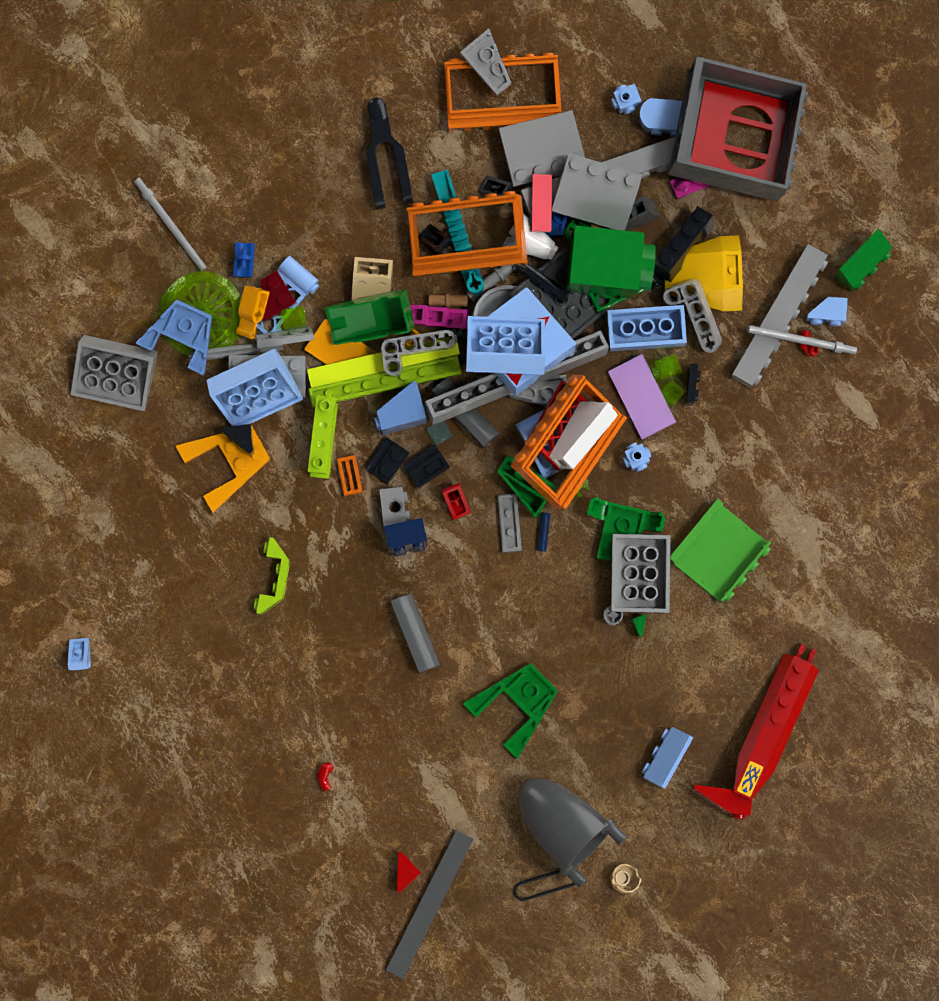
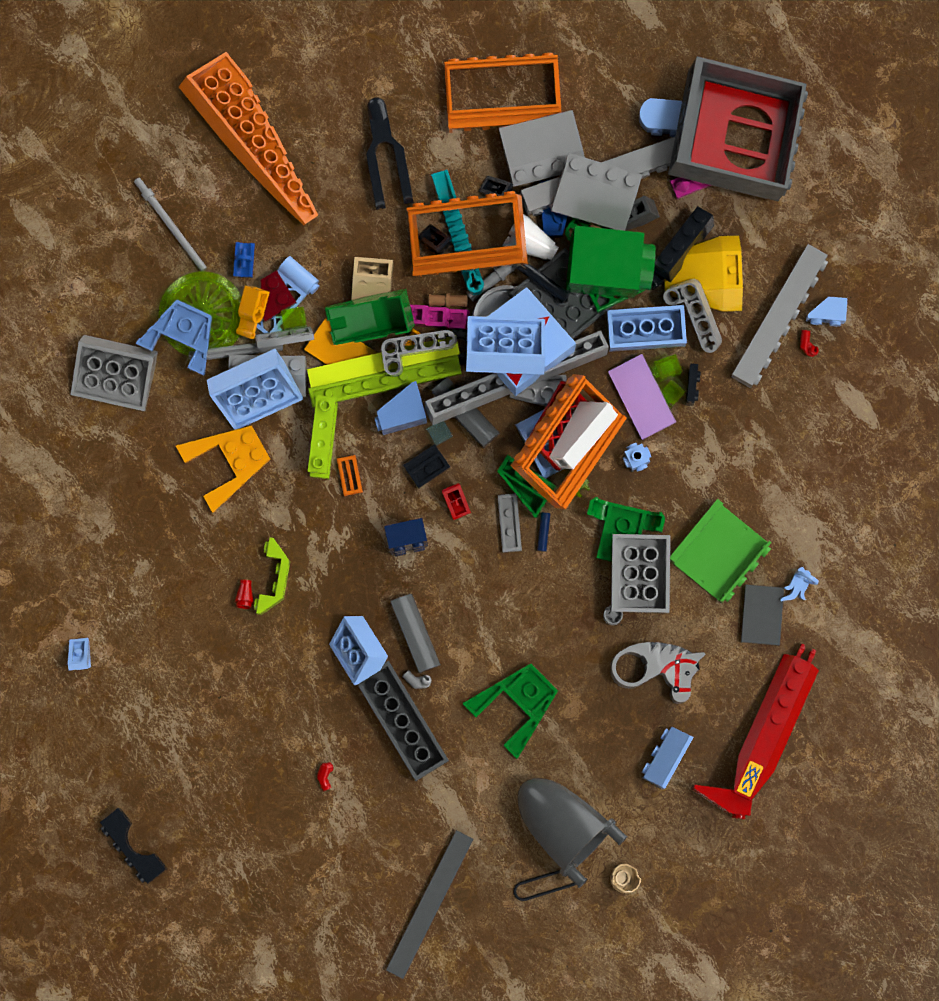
black slope [221,424,254,456] -> none
black plate [365,437,410,484] -> none
light grey brick [379,487,410,529] -> none
red slope [397,852,421,892] -> none
light grey wing [460,29,511,96] -> none
coral tile [532,174,552,232] -> none
light blue brick [611,84,642,114] -> none
green slope [632,614,646,638] -> none
light grey bar [747,325,857,354] -> none
green slope [835,229,892,292] -> none
none -> black arch [100,808,168,884]
none -> orange wedge [179,52,318,225]
none -> red cone [234,580,254,609]
none -> light blue slope [329,616,388,685]
none -> dark grey brick [358,661,449,781]
none -> light grey arm [402,670,432,689]
none -> light grey animal [610,642,705,704]
none -> dark grey tile [741,585,784,646]
none -> light blue piece [780,567,819,601]

